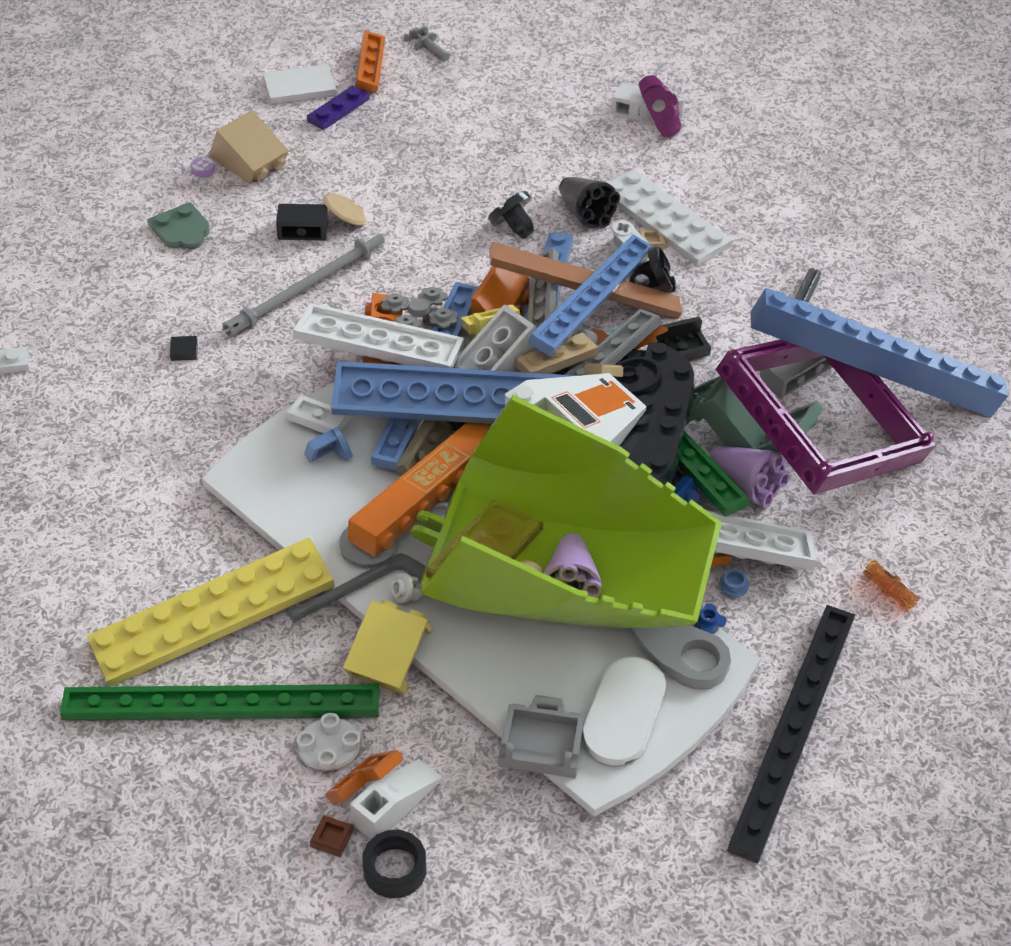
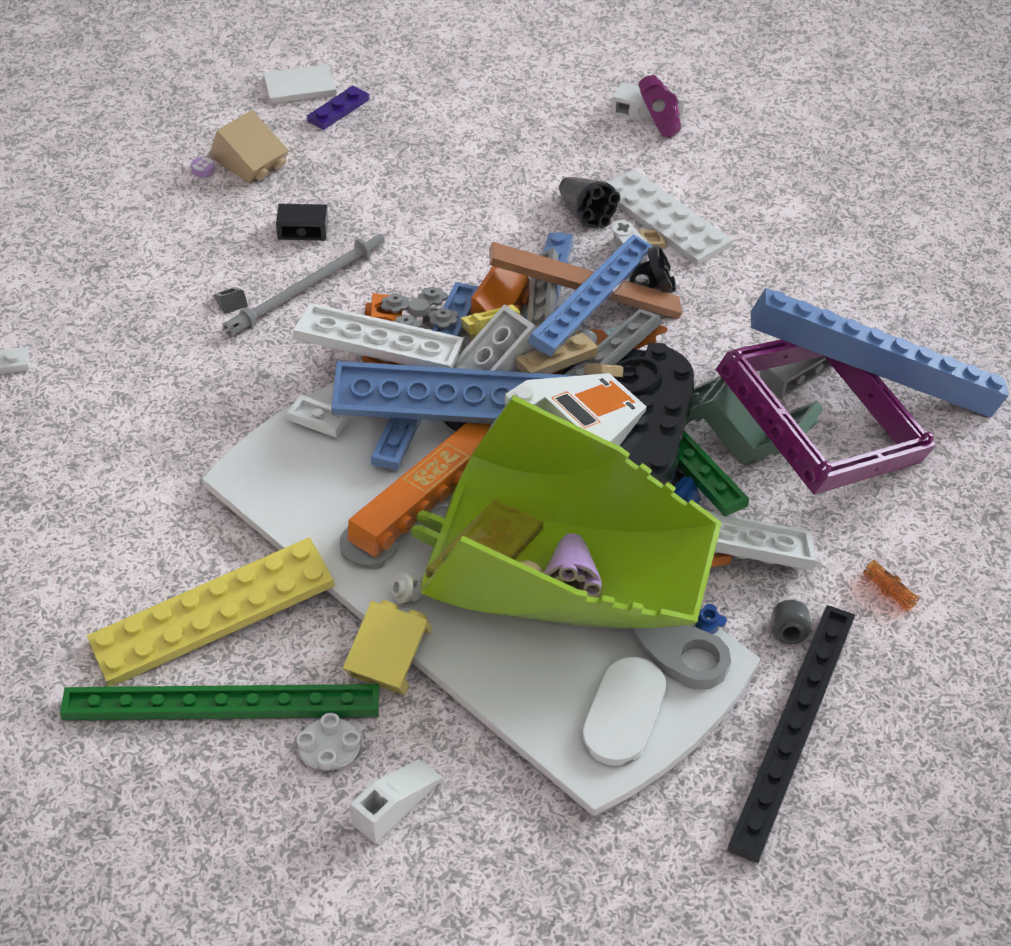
sand green plate [147,202,210,249] -> none
black tile [170,336,198,361] -> none
dark grey piece [289,553,426,623] -> none
medium blue tile [304,427,353,463] -> none
copper tile [310,815,354,858] -> none
tan piece [323,193,366,226] -> none
orange tile [325,750,404,804] -> none
orange plate [355,30,385,93] -> none
black tyre [363,830,427,898] -> none
dark tan plate [395,420,453,475] -> none
light grey piece [404,26,450,61] -> none
black tile [488,191,534,239] -> none
light grey piece [498,695,585,778] -> none
pearl dark grey bracket [656,316,711,360] -> none
lavender cone [710,446,790,507] -> none
medium blue plate [719,569,749,597] -> none
dark grey axle [794,268,821,303] -> none
none -> dark grey slope [213,287,248,314]
none -> dark grey head [771,600,811,644]

